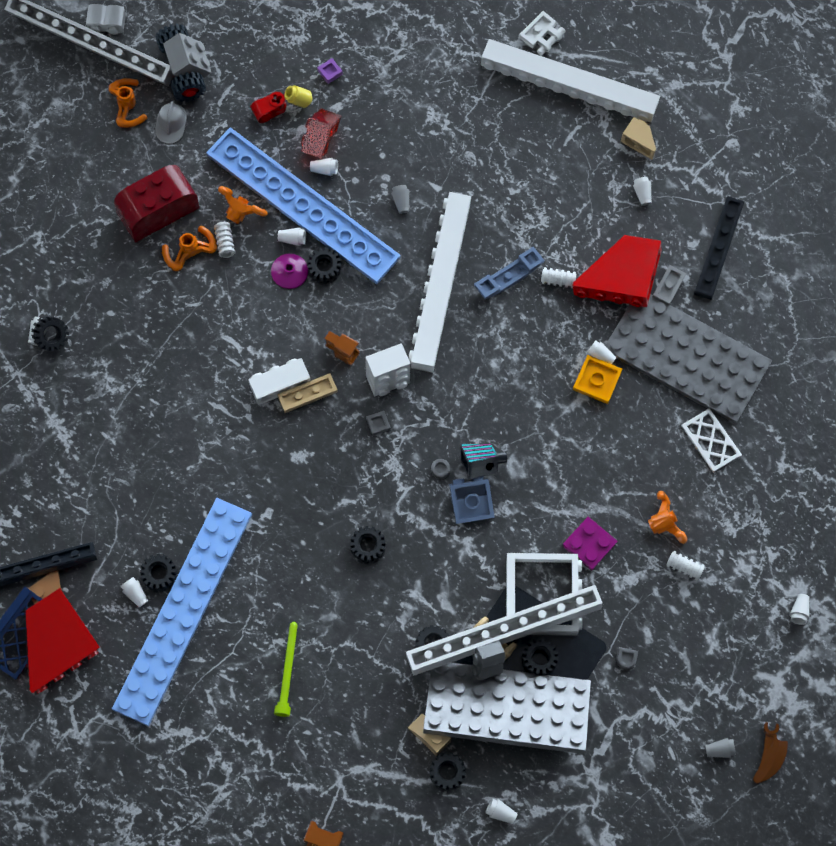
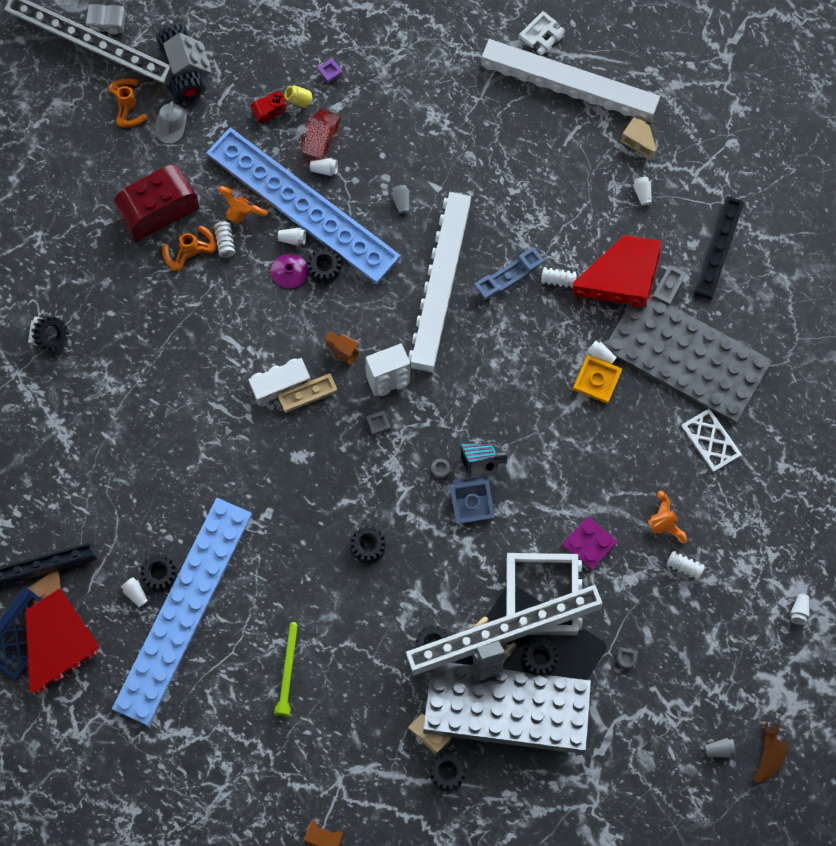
white cone [486,799,517,824] -> none

